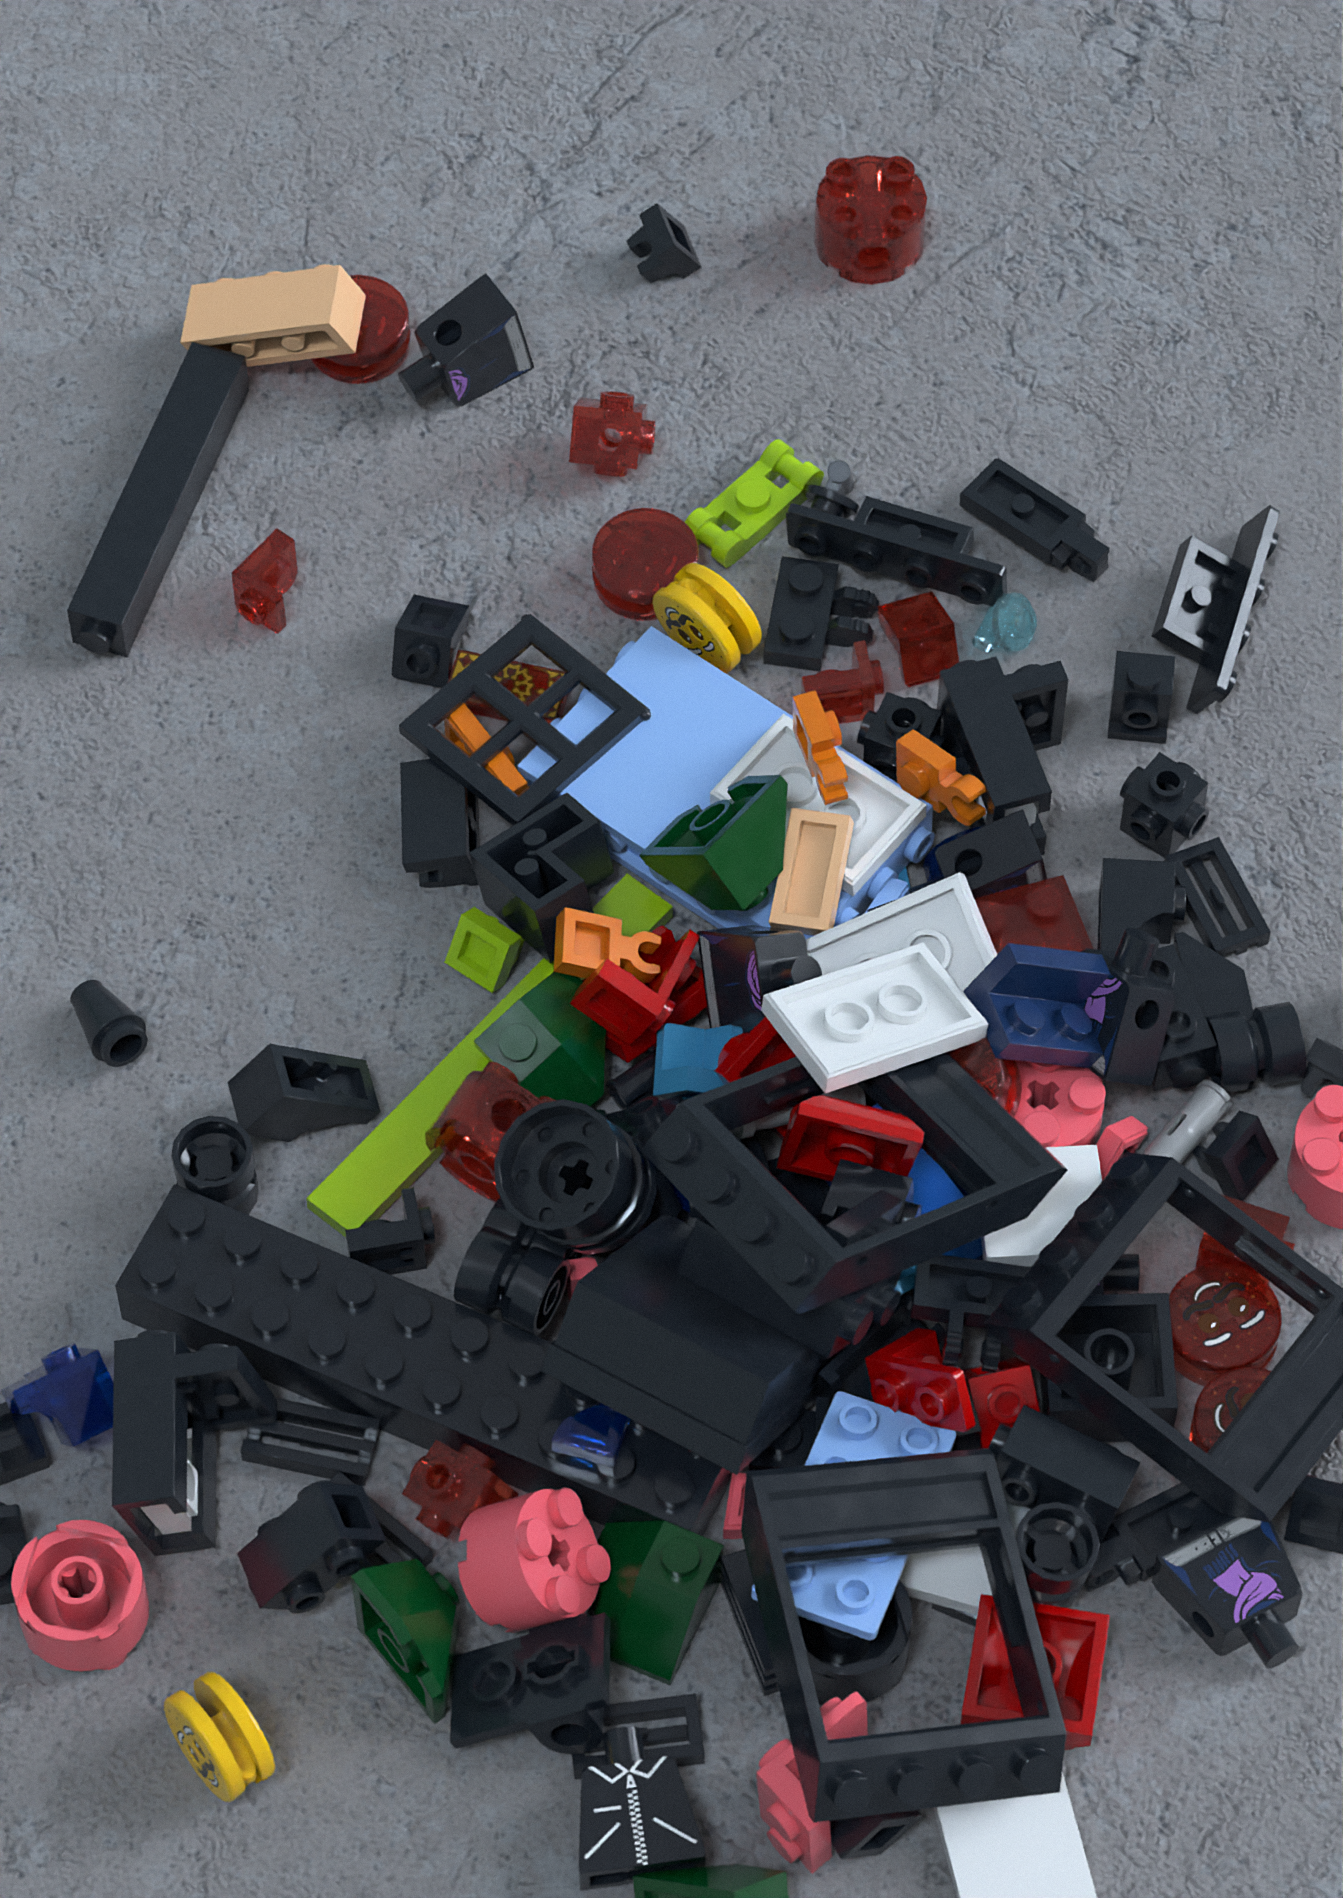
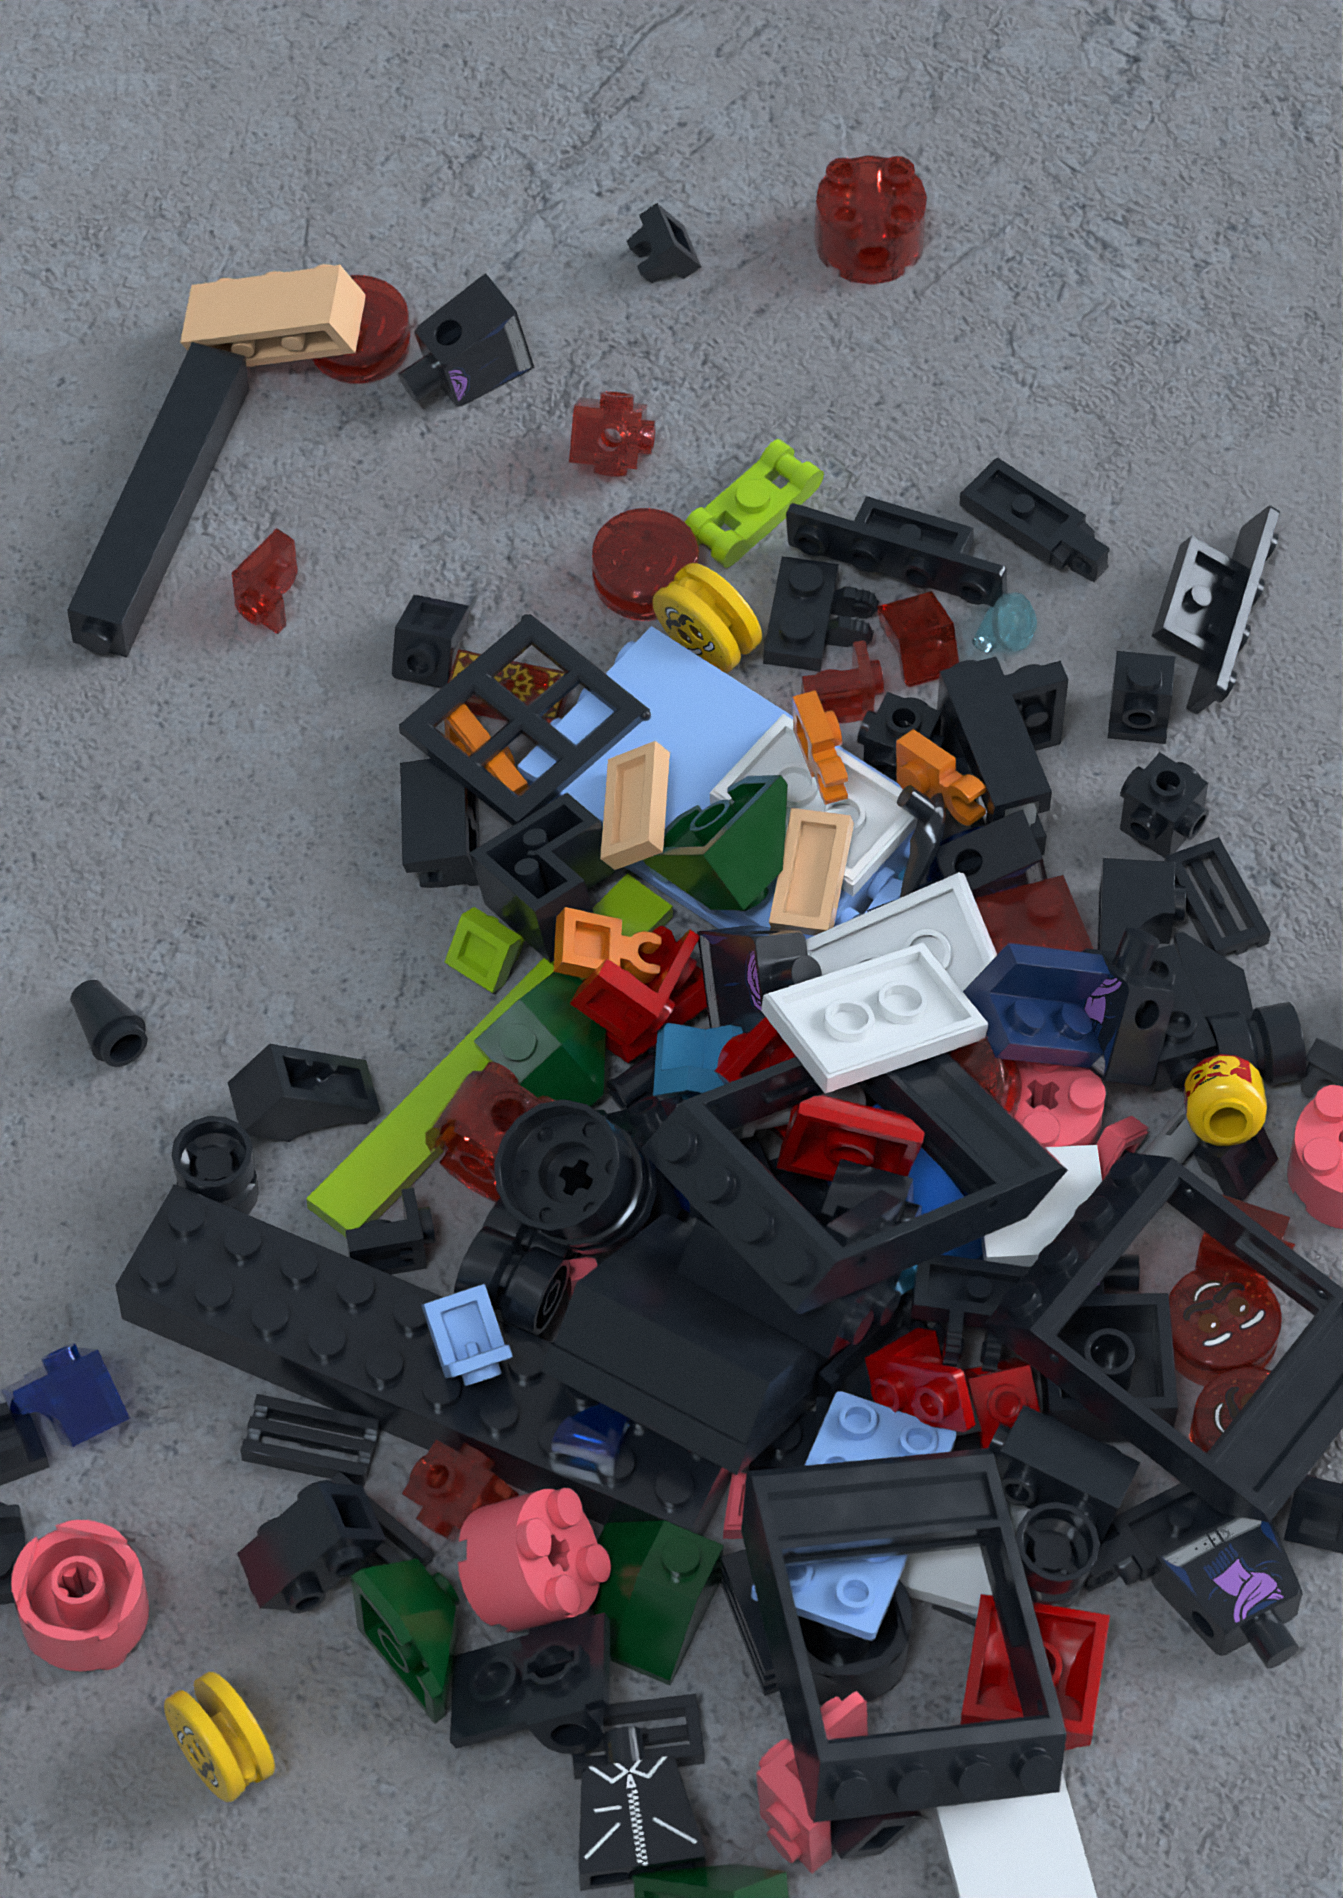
black brick [112,1330,277,1556] -> none
black plate [804,460,860,518] -> none
none -> light blue bracket [421,1284,513,1386]
none -> light nougat tile [600,741,670,870]
none -> black bar [897,785,946,898]
none -> yellow head [1184,1054,1267,1146]

